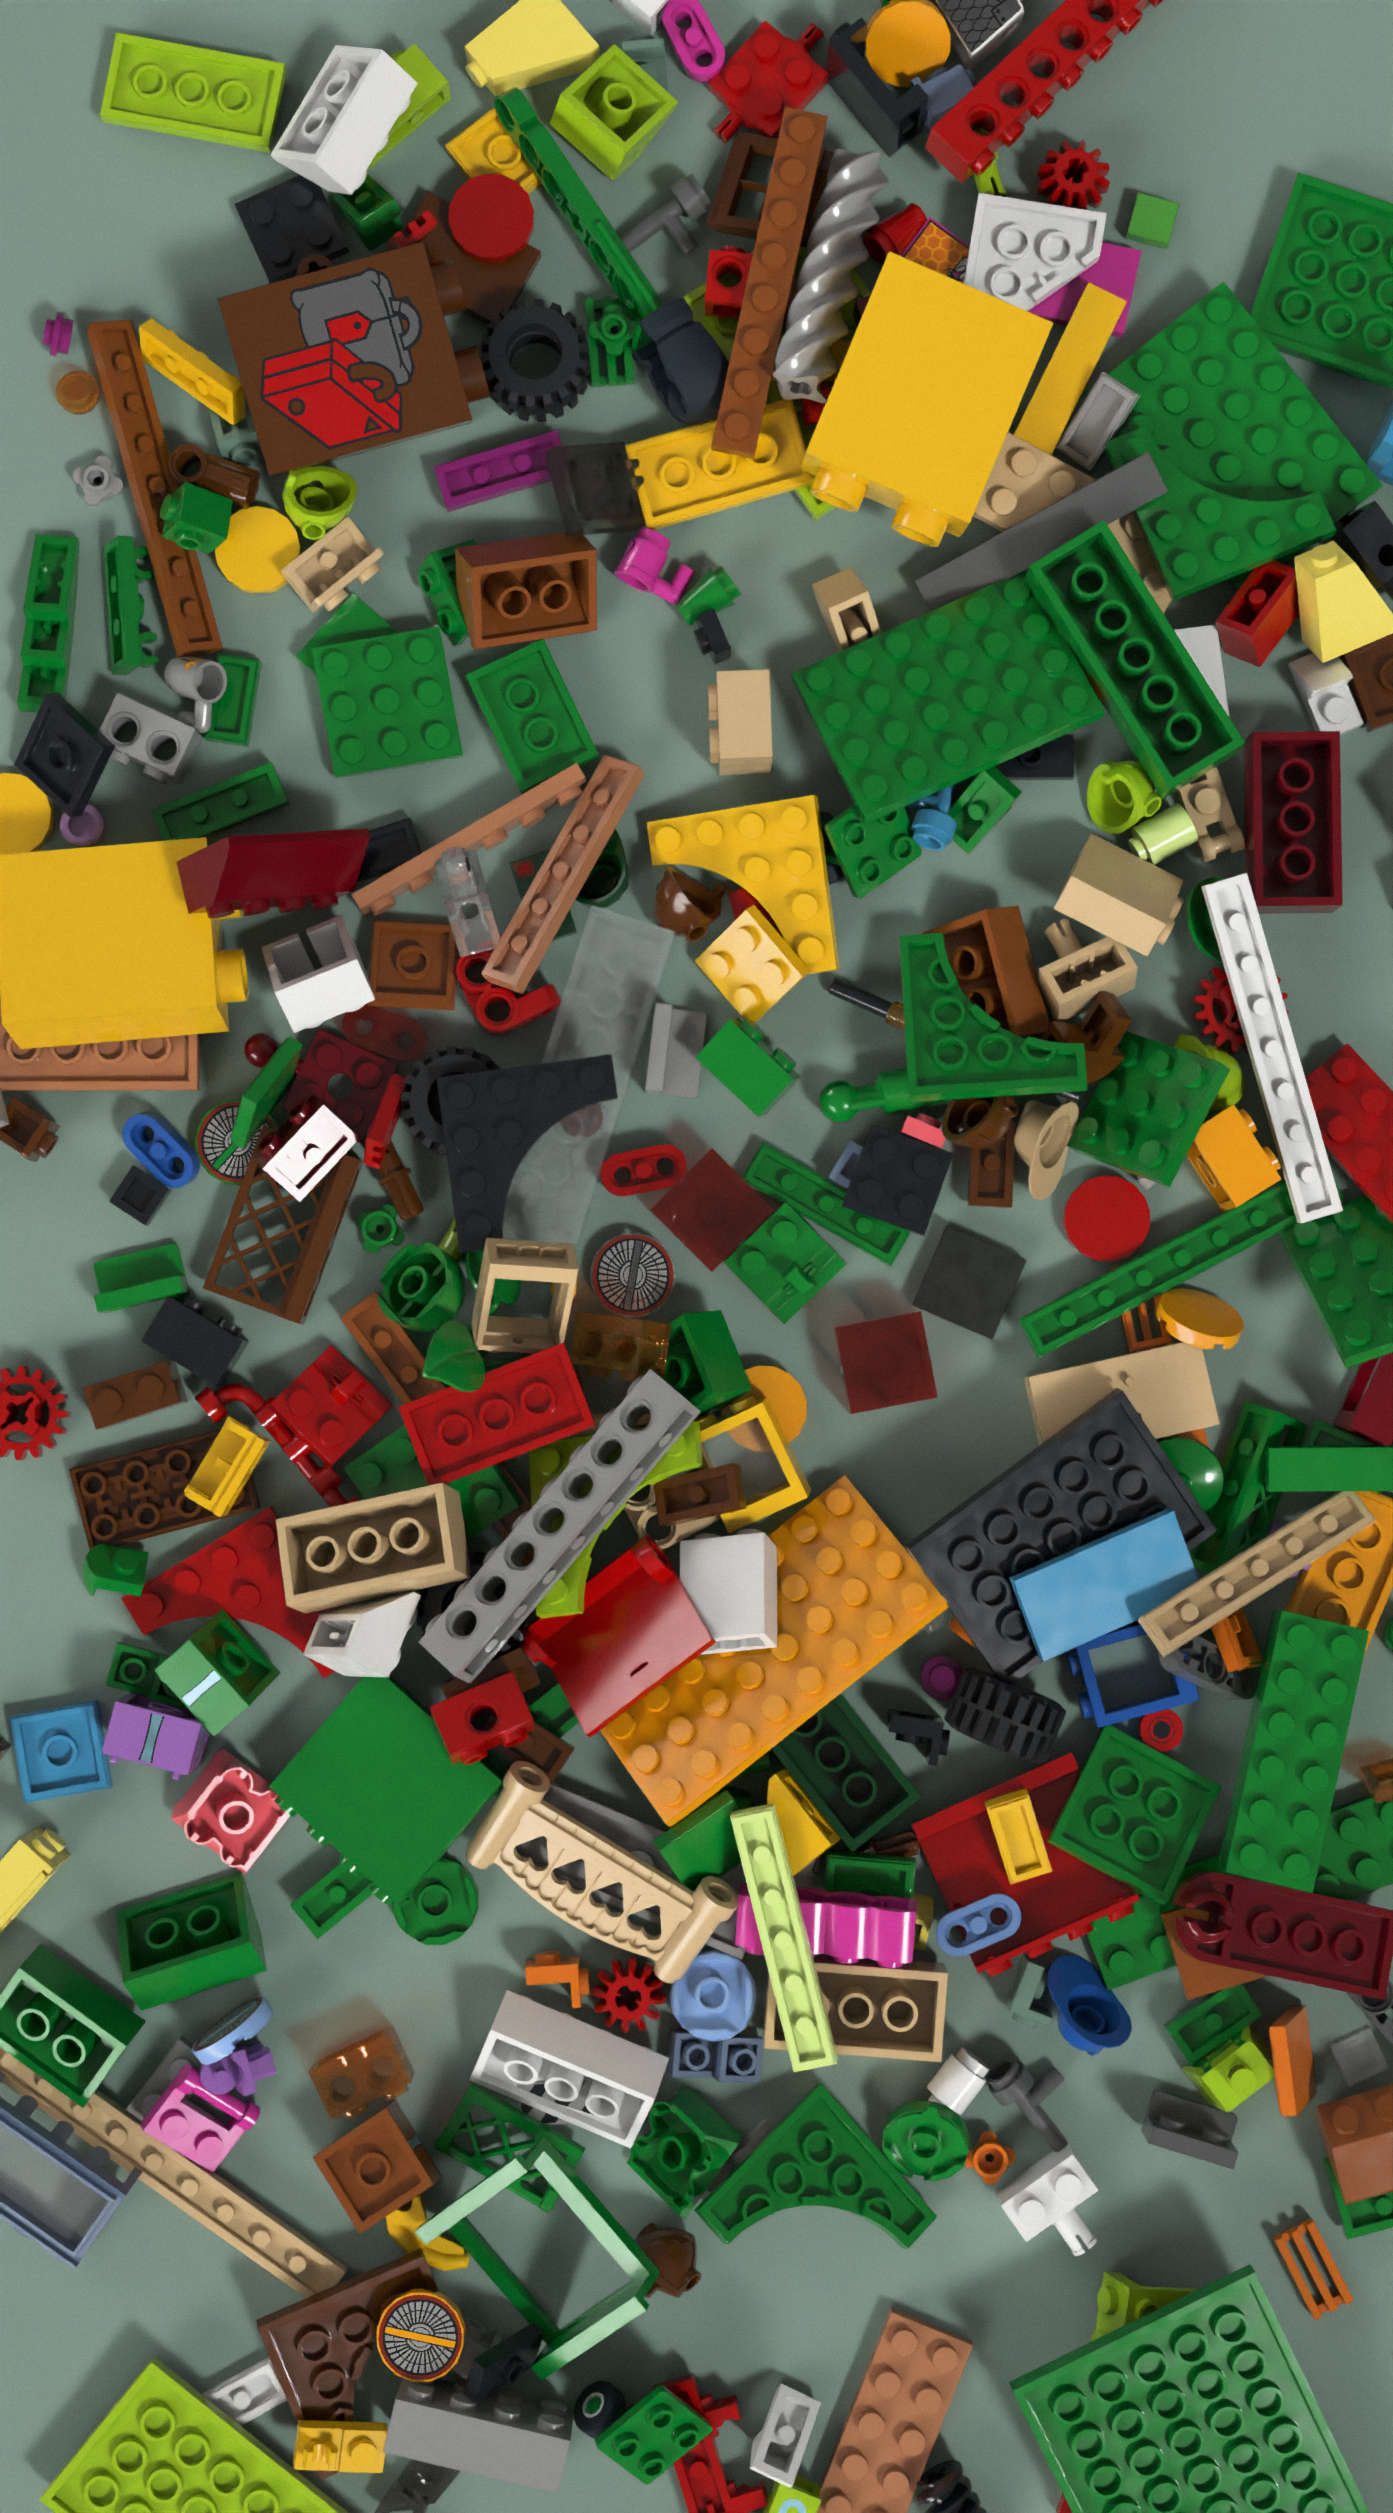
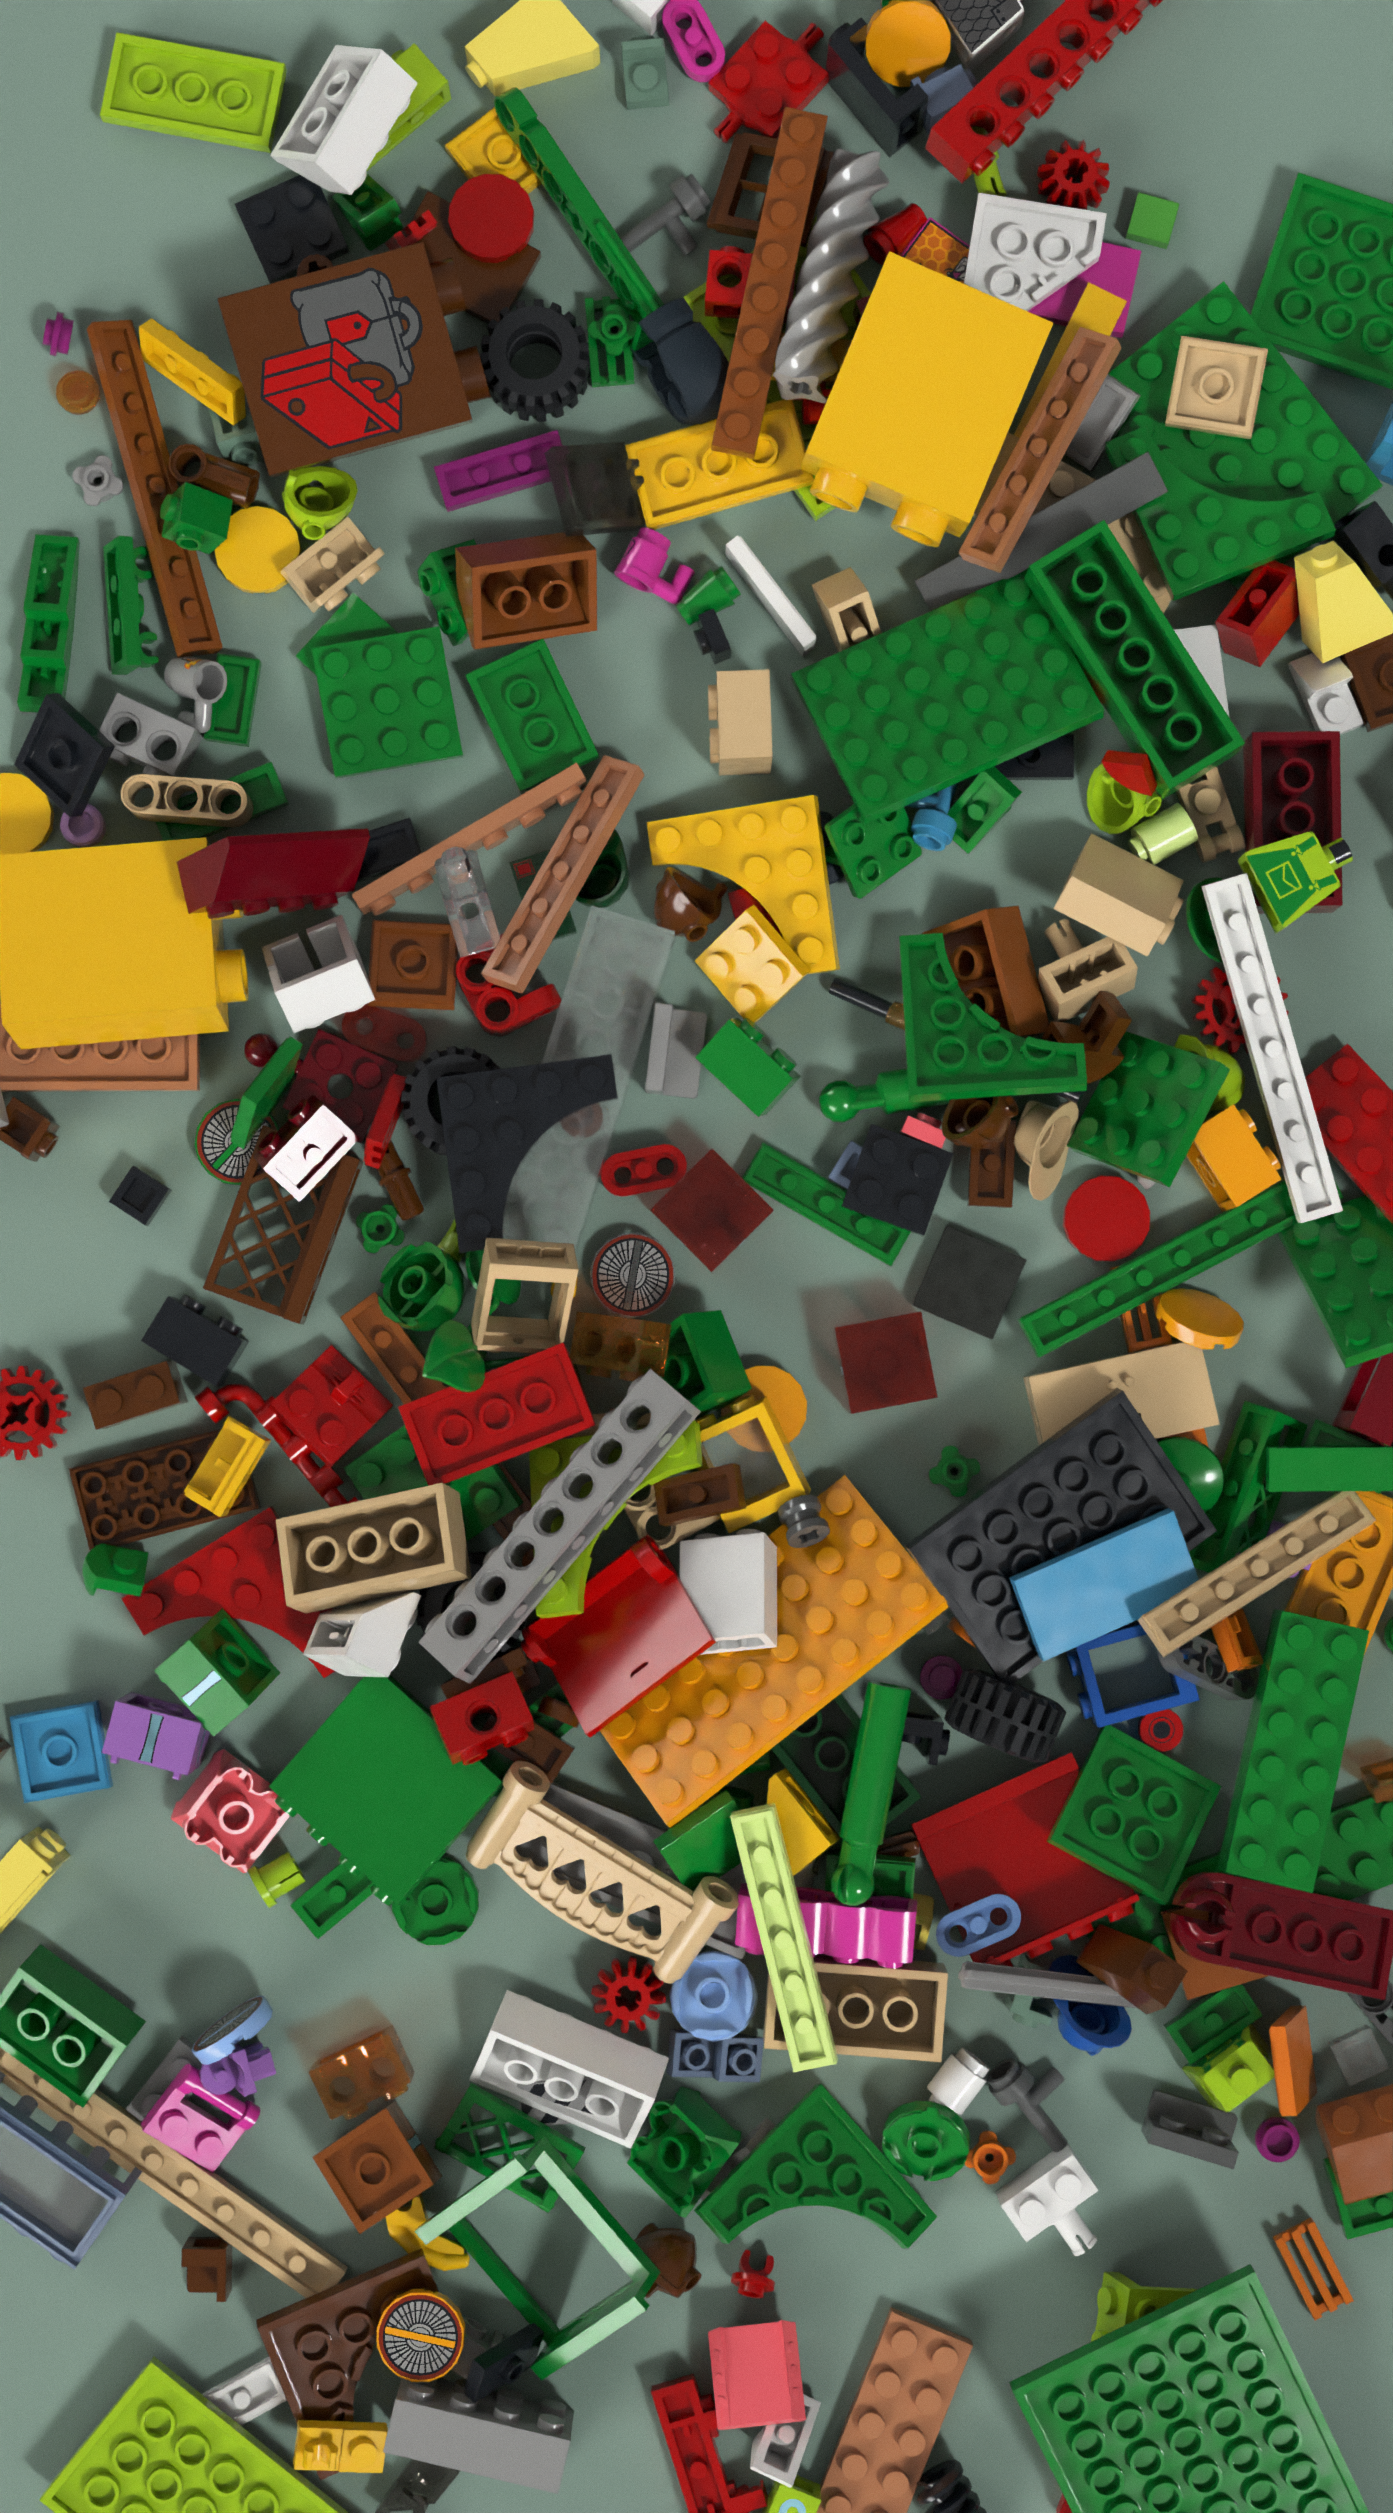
green panel [93,1243,190,1313] -> none
green slope [105,1641,188,1709] -> none
green slope [116,1871,267,2011] -> none
blue plate [122,1111,200,1188] -> none
orange bracket [525,1951,590,2008] -> none
lime slope [549,44,679,182] -> none
green plate [574,2381,713,2484] -> none
green hinge [724,1201,847,1324] -> none
yellow tile [984,1788,1052,1885] -> none
none -> tan beam [121,774,254,827]
none -> reddish brown panel [181,2237,232,2302]
none -> lime bush [248,1851,306,1908]
none -> reddish brown tile [537,1695,580,1728]
none -> coral slope [708,2320,806,2430]
none -> white tile [725,535,816,658]
none -> red plate [731,2250,775,2298]
none -> dark grey wheel [778,1495,830,1548]
none -> green piece [831,1681,911,1906]
none -> green plate [929,1445,980,1497]
none -> nougat plate [958,327,1122,573]
none -> light grey axle [958,1961,1137,2008]
none -> reddish brown slope [1076,1924,1188,2015]
none -> red tile [1101,750,1157,796]
none -> tan tile [1165,336,1268,439]
none -> torso [1237,831,1353,934]
none -> magenta plate [1255,2117,1300,2162]

